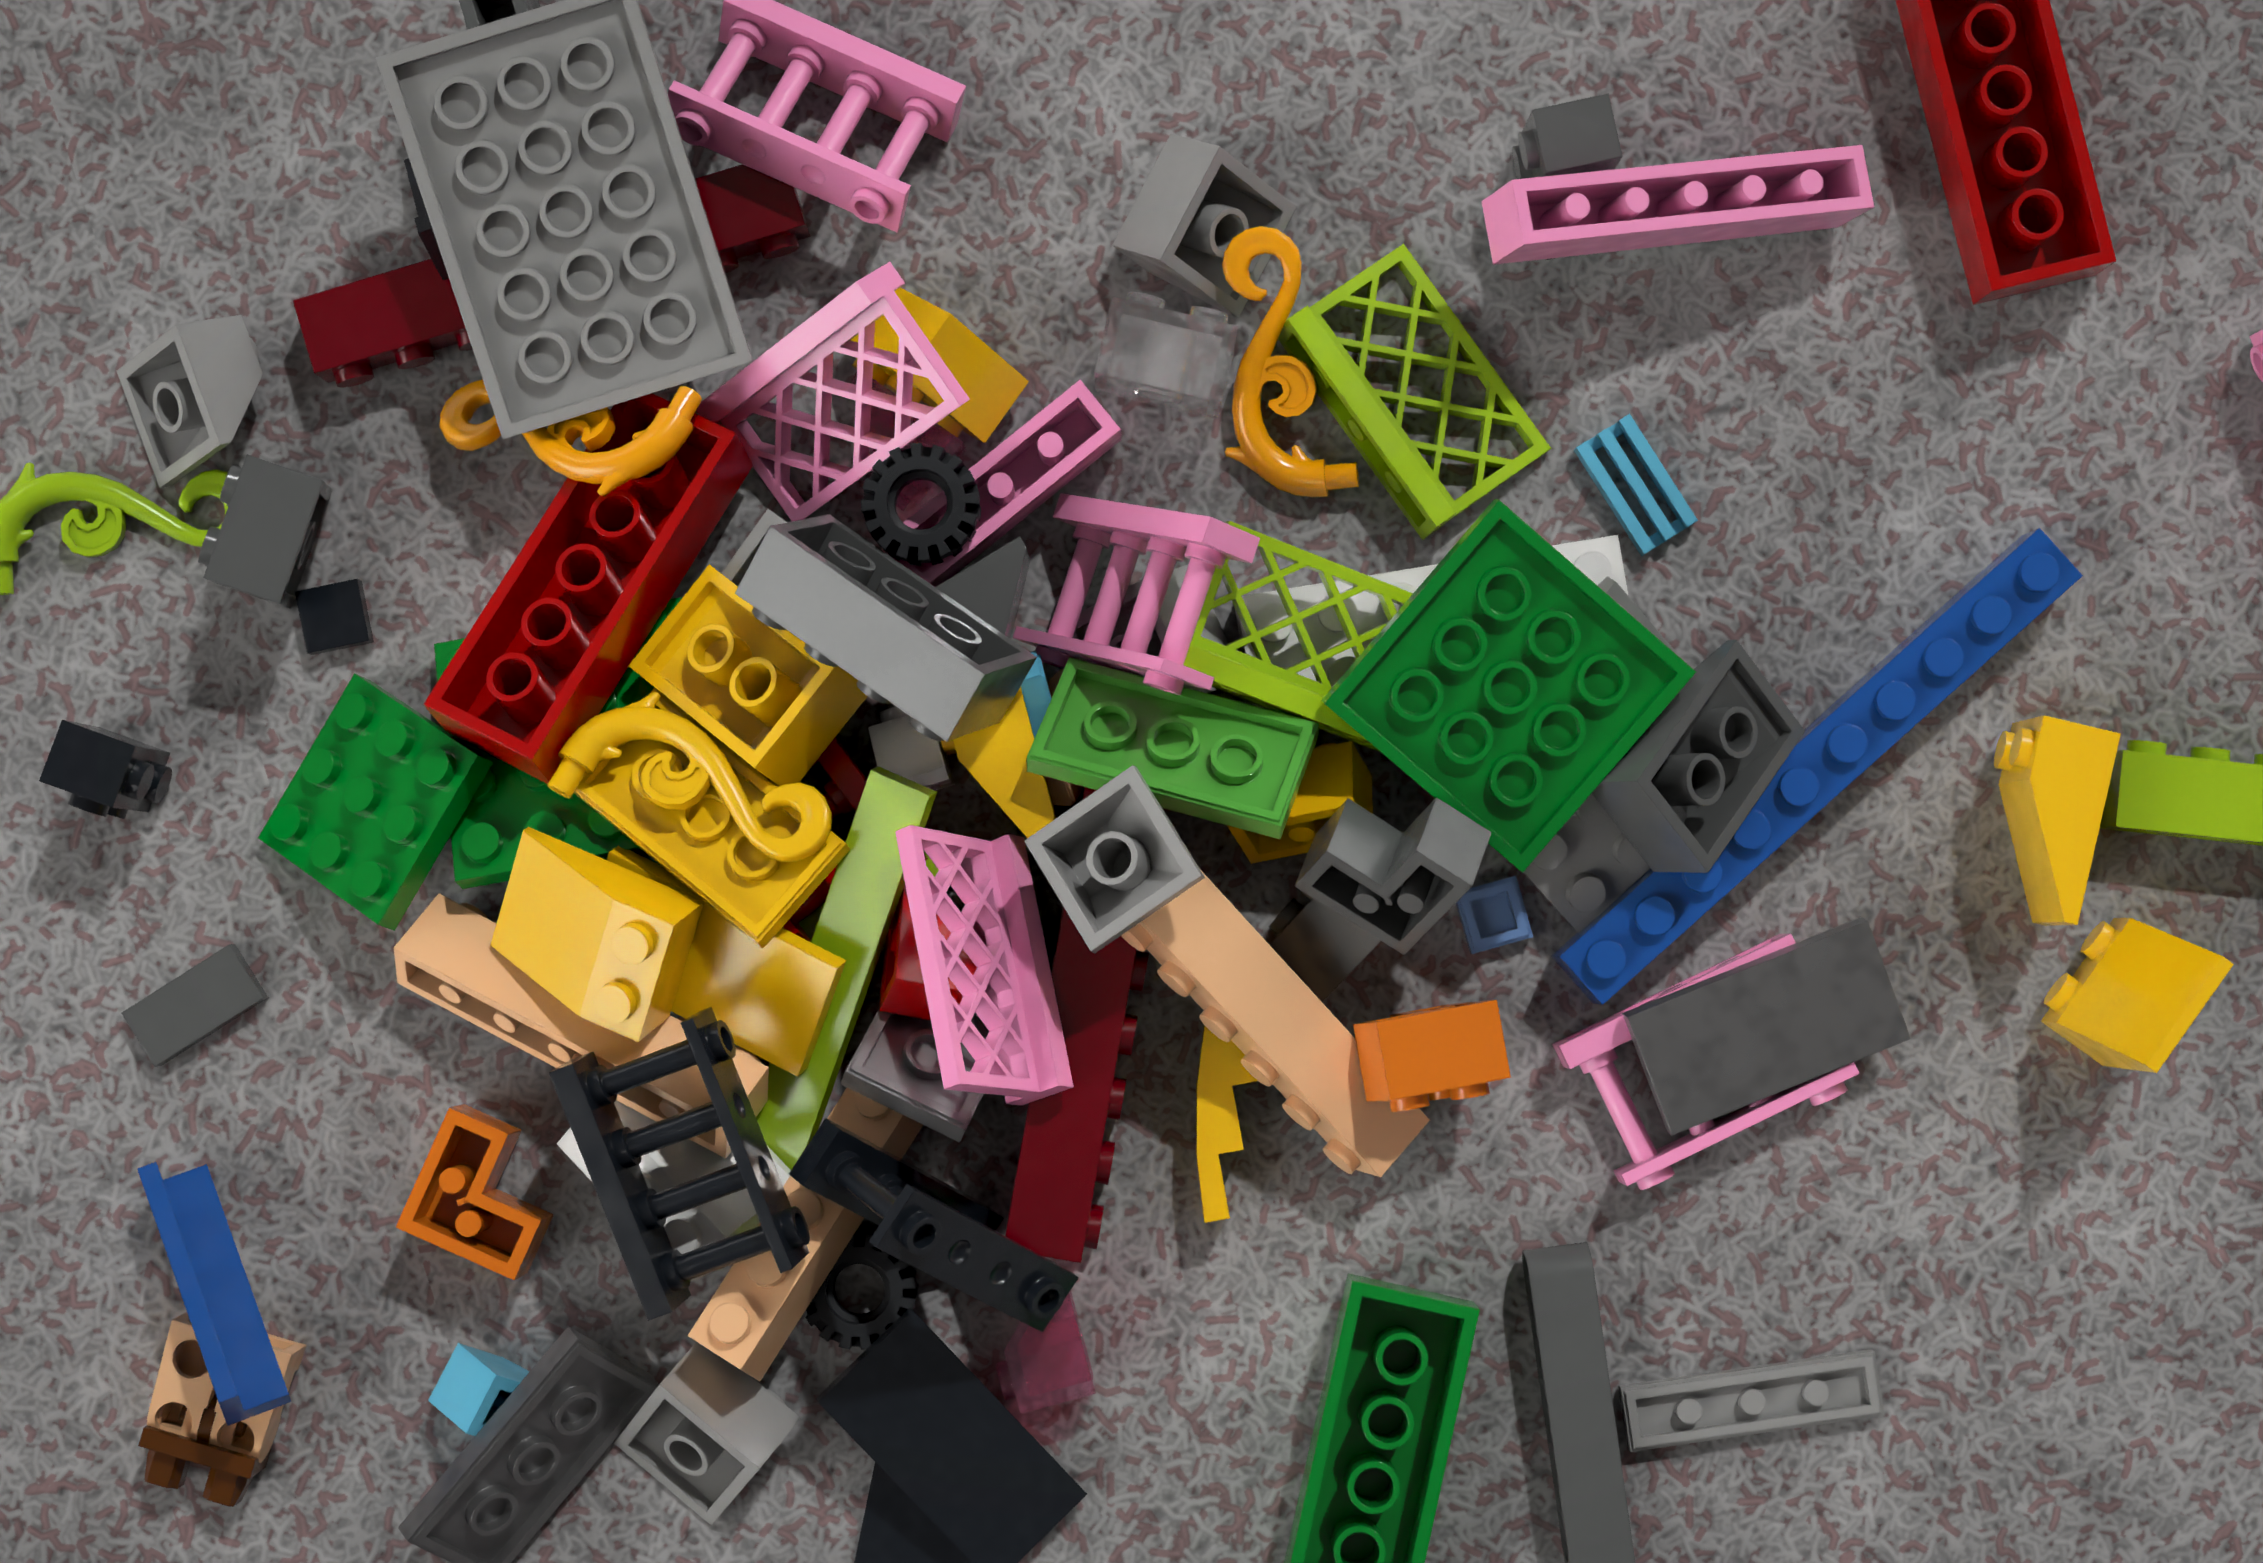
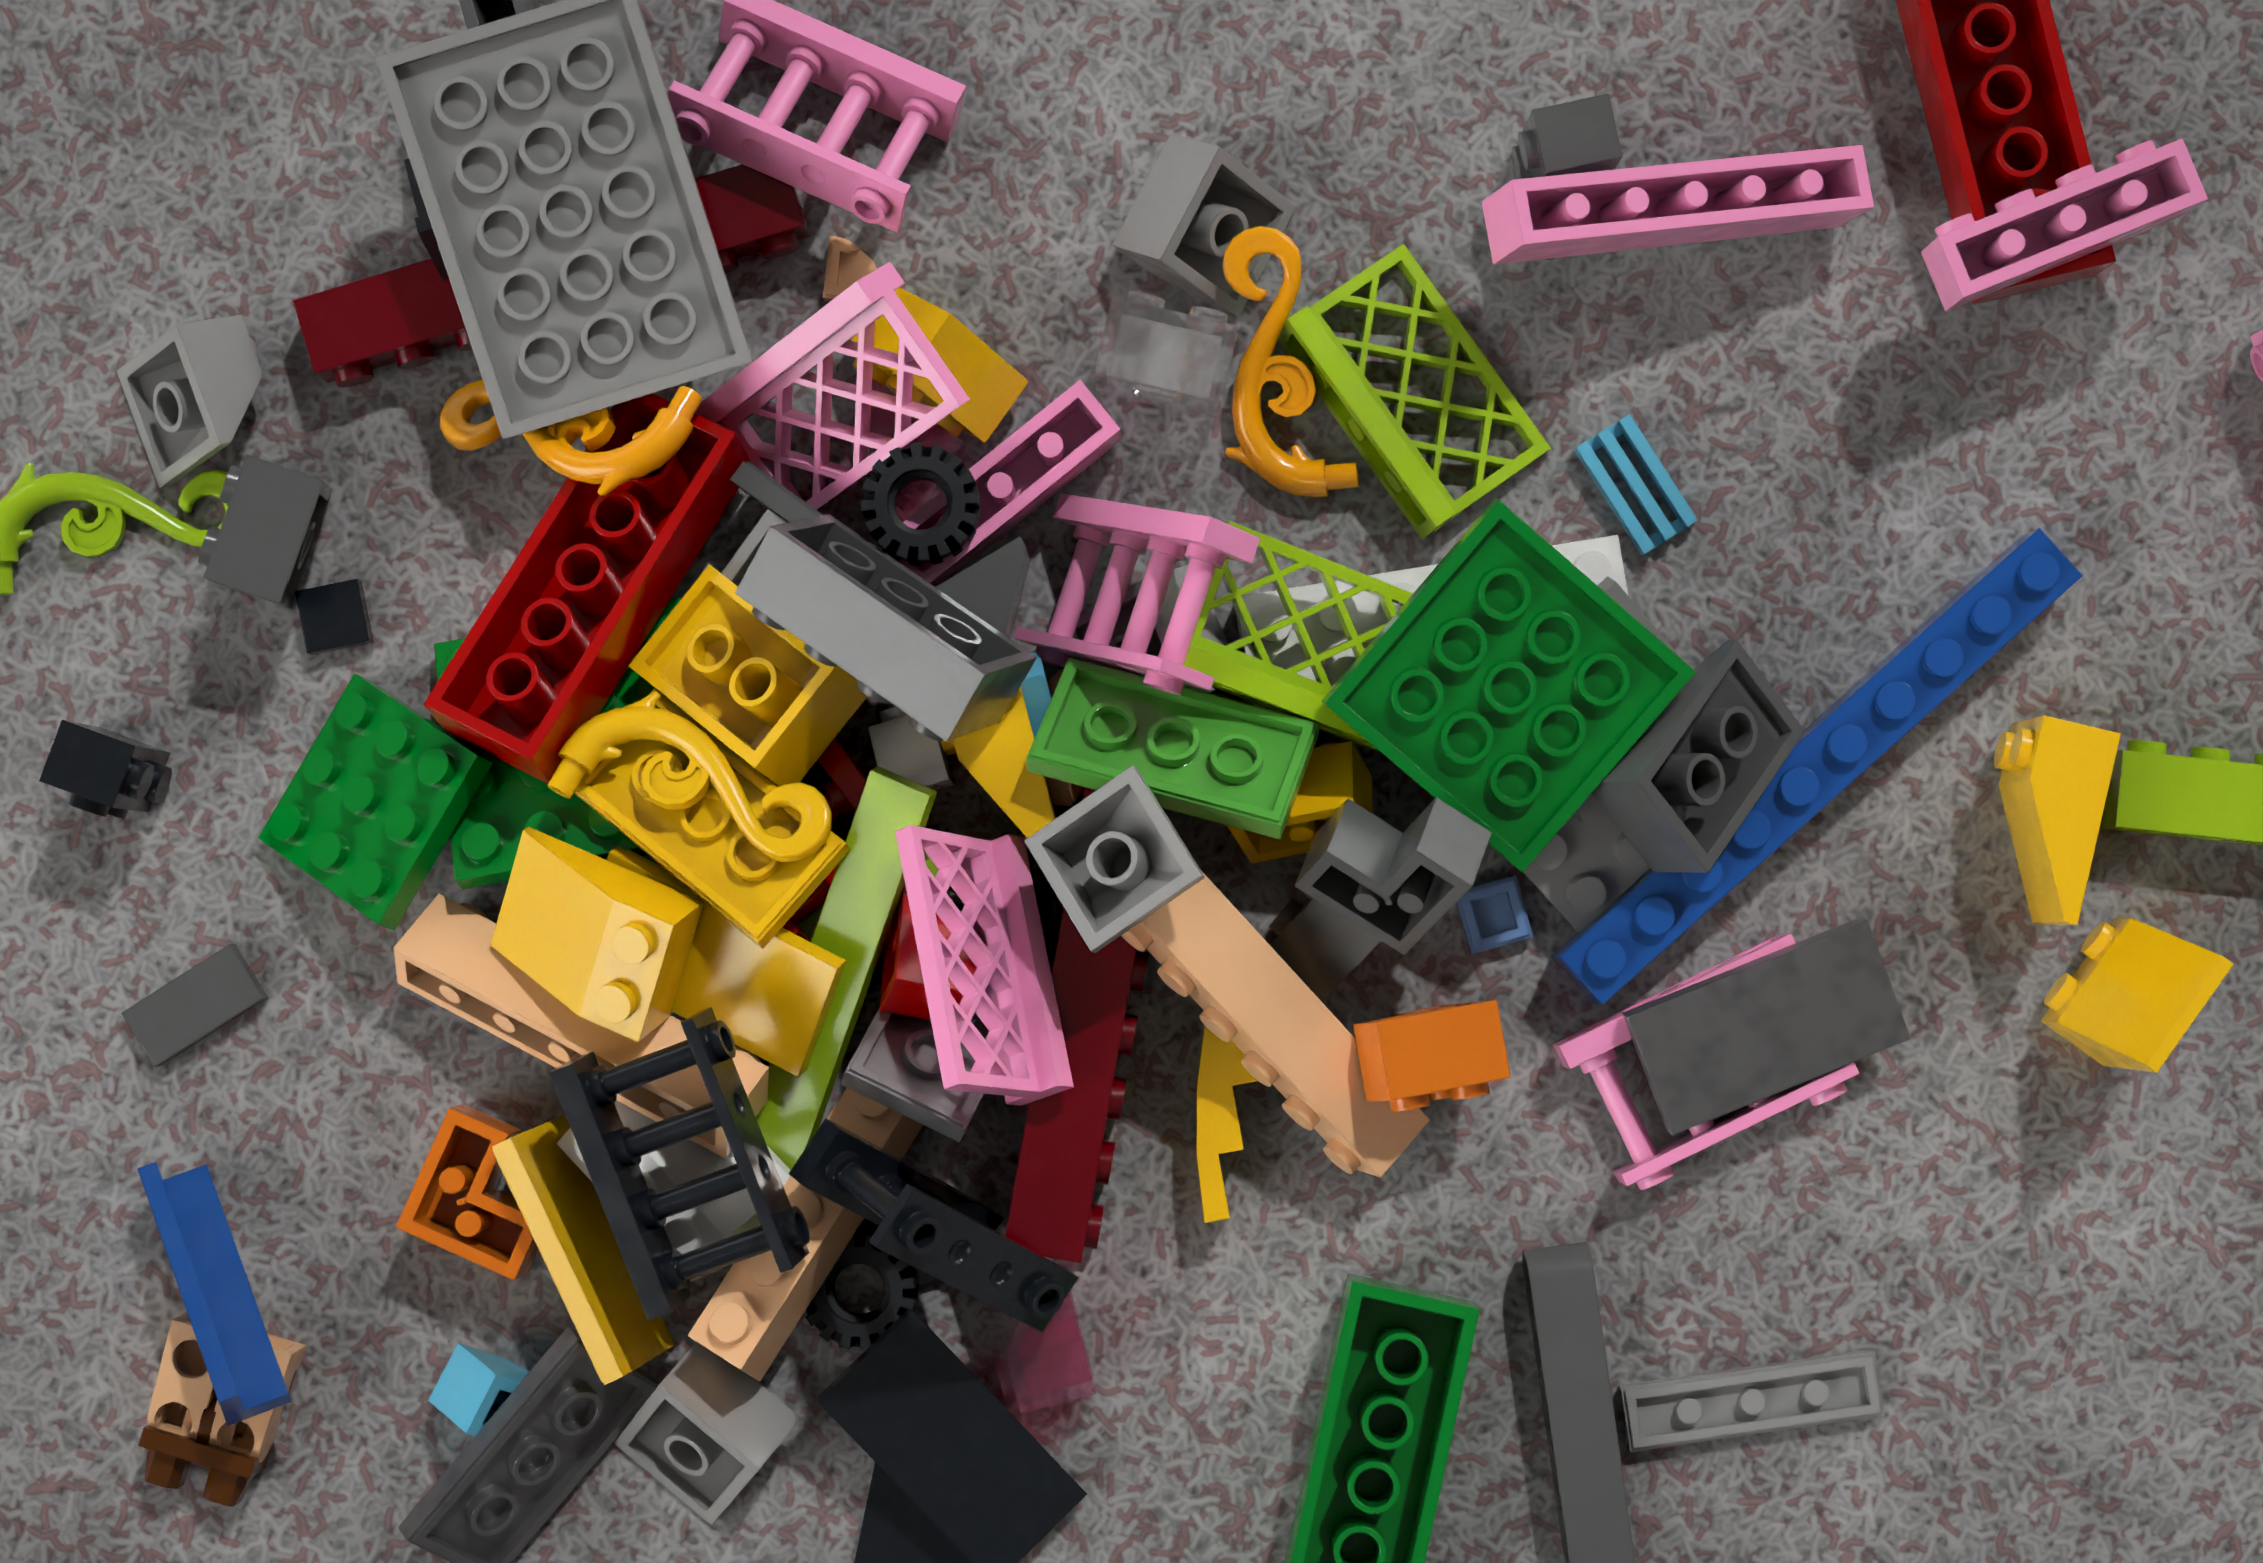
none -> yellow tile [492,1115,675,1385]
none -> dark grey tile [730,461,823,522]
none -> light nougat tile [823,235,877,302]
none -> bright pink brick [1921,138,2208,312]

